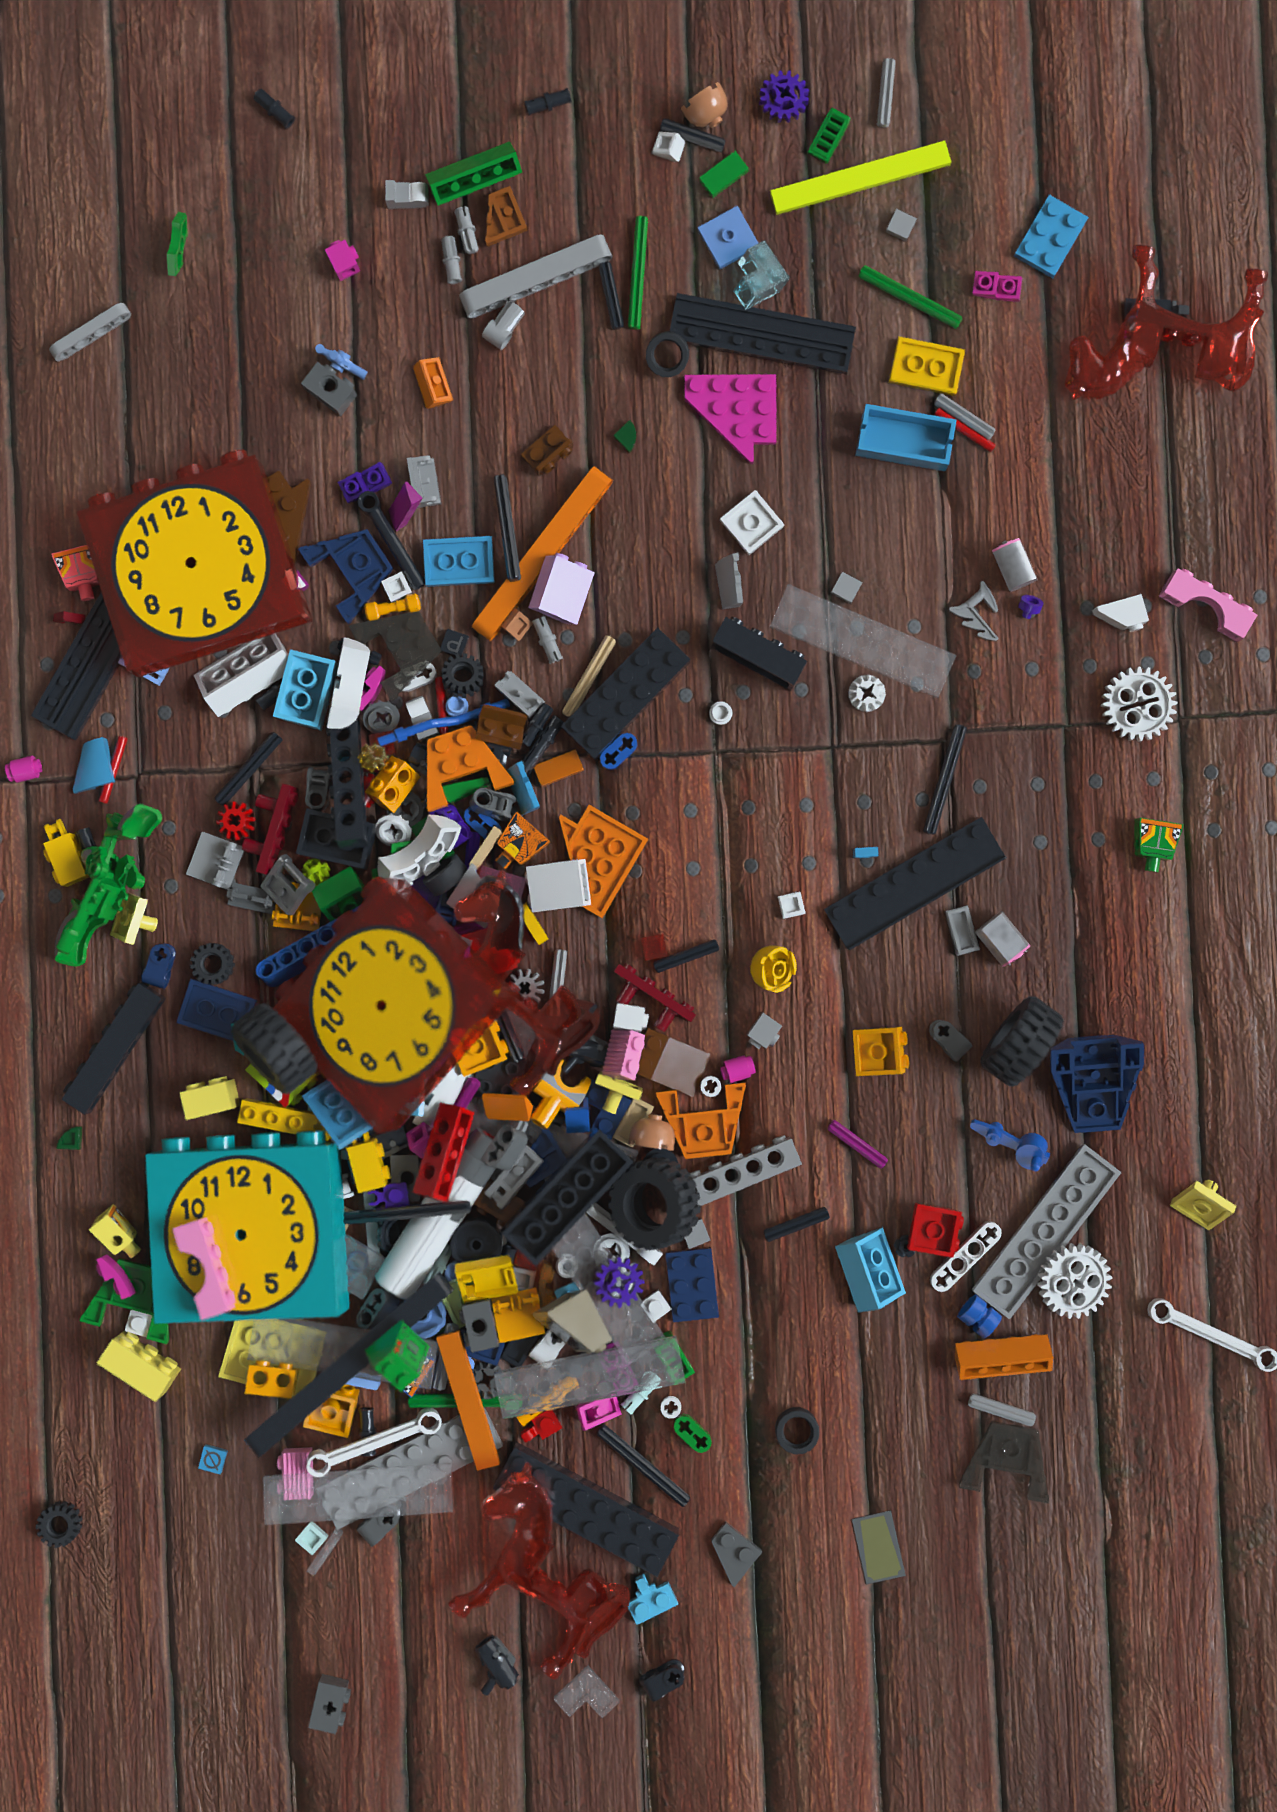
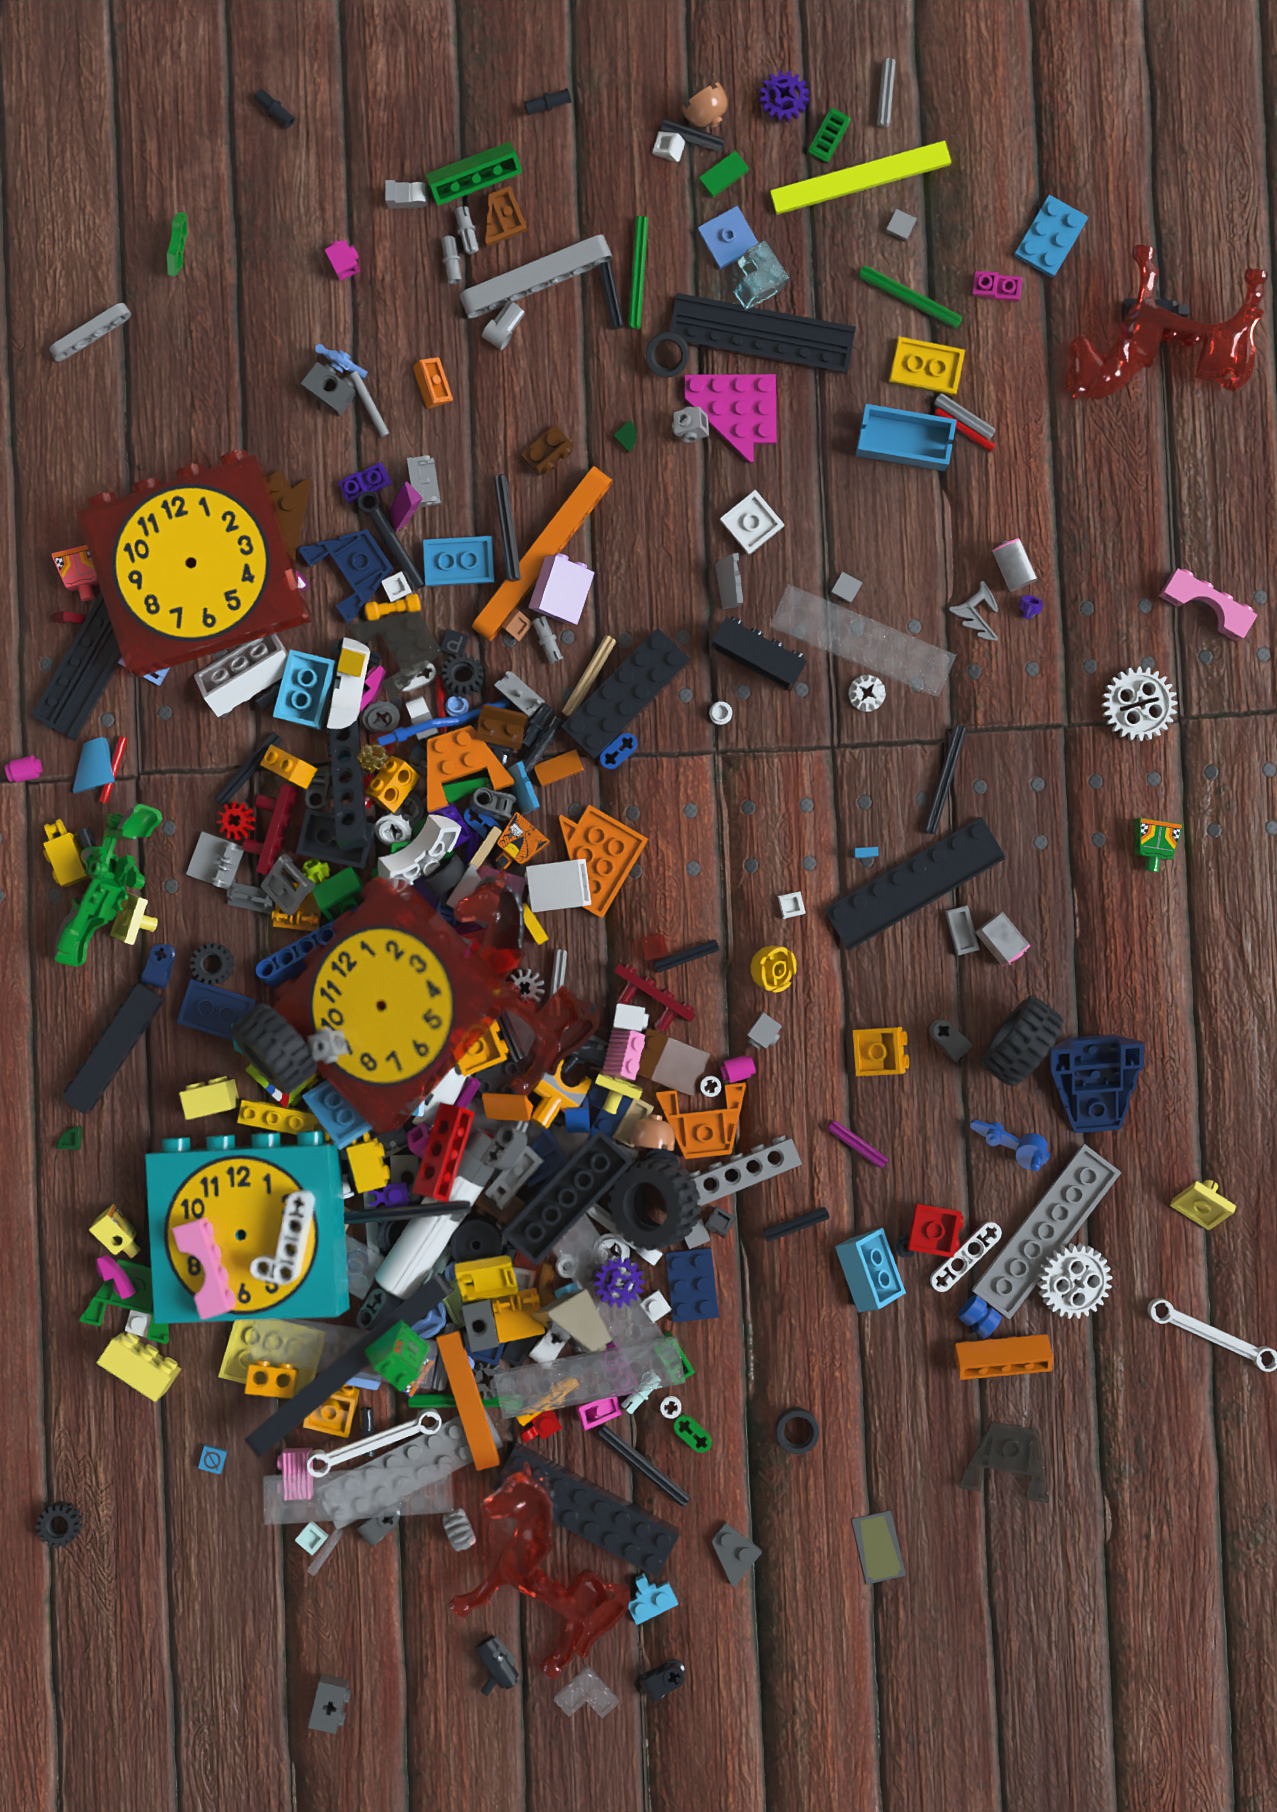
light grey axle [968,1393,1036,1426] -> none
white slope [1092,594,1149,632] -> none
none -> white beam [251,1190,315,1284]
none -> light orange brick [260,745,317,789]
none -> light grey brick [309,1028,348,1064]
none -> yellow slope [337,648,366,678]
none -> light grey bar [349,371,389,437]
none -> light grey gear [443,1508,476,1551]
none -> light grey brick [672,406,709,443]
none -> black tile [704,1206,736,1239]

